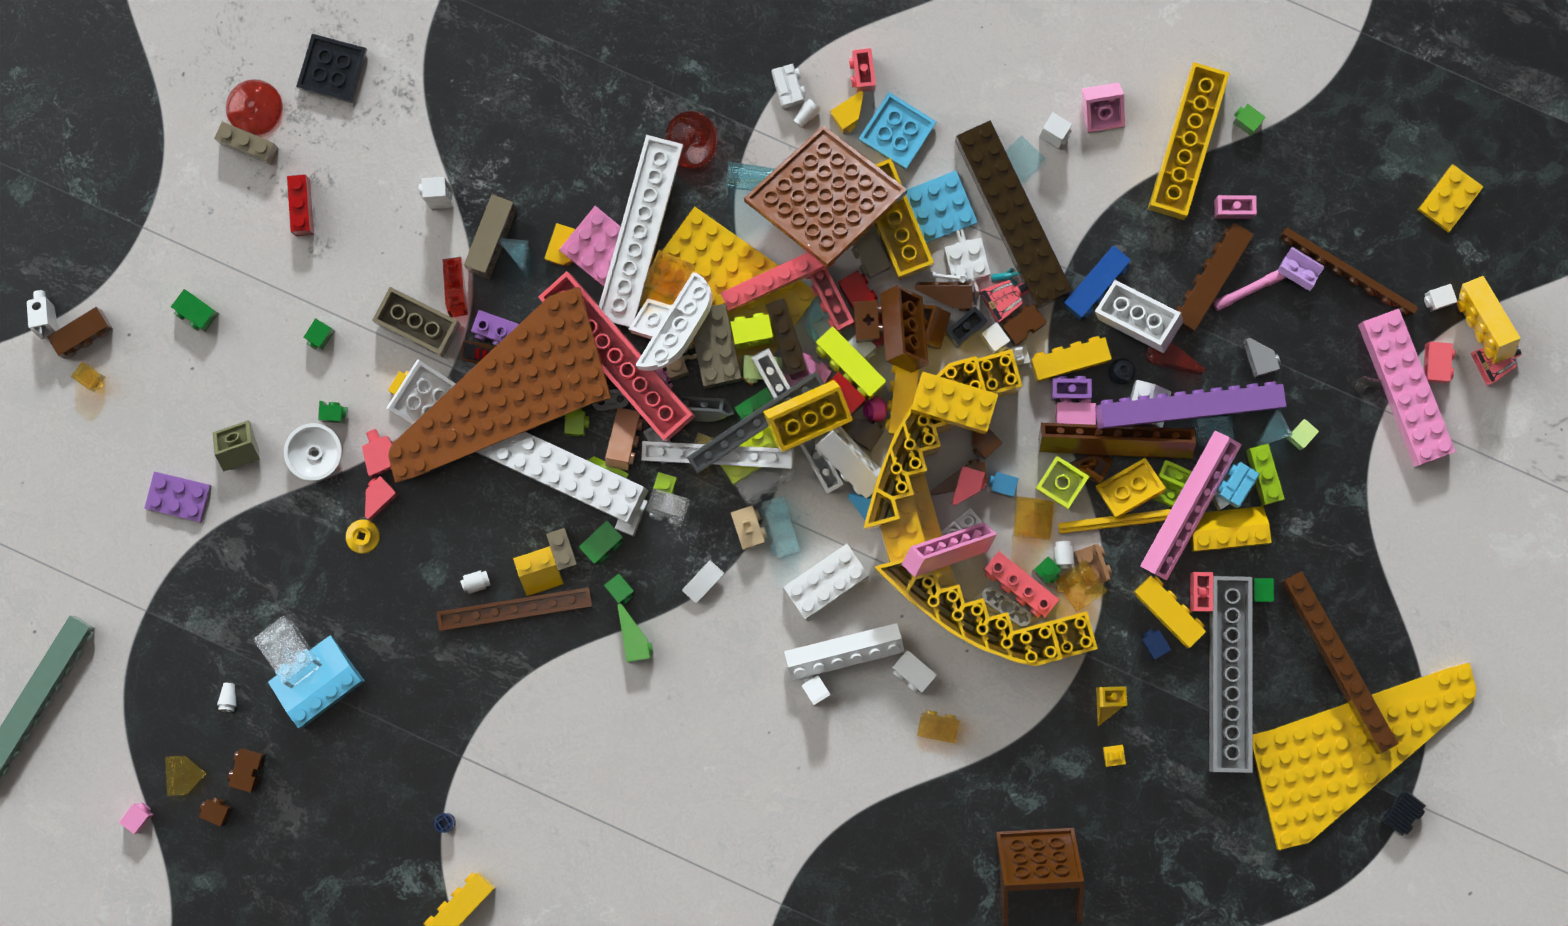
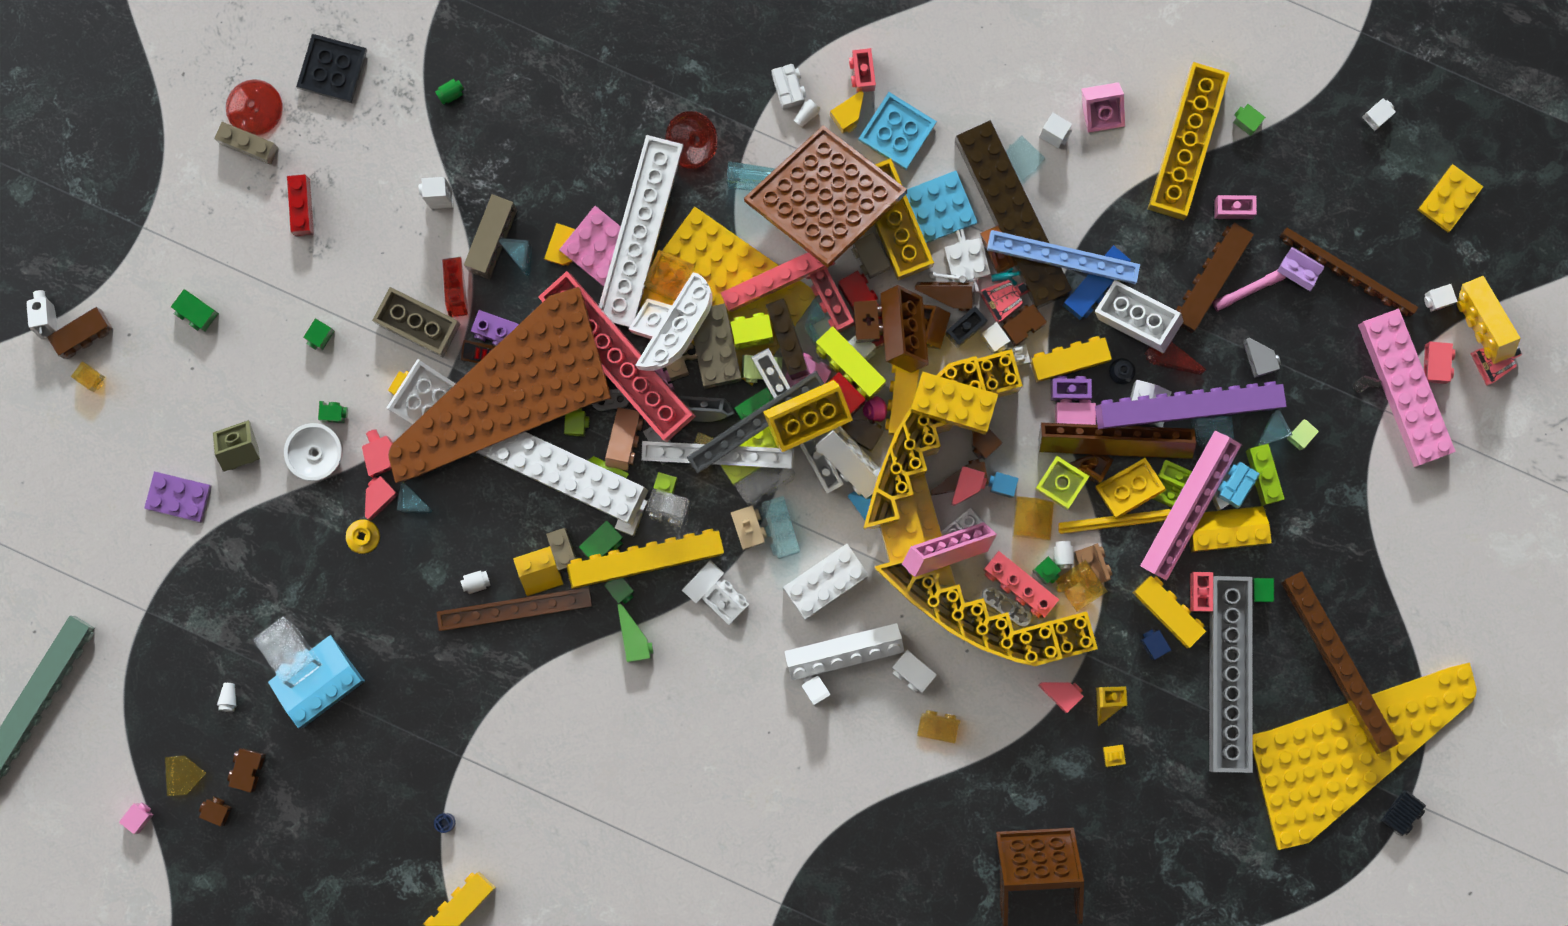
none -> clear light blue slope [397,482,433,513]
none -> green brick [435,78,464,104]
none -> yellow brick [567,529,724,589]
none -> white bracket [702,578,749,625]
none -> dark orange slope [980,226,1014,274]
none -> light blue plate [987,230,1140,284]
none -> coral slope [1038,682,1084,713]
none -> white brick [1362,98,1396,131]

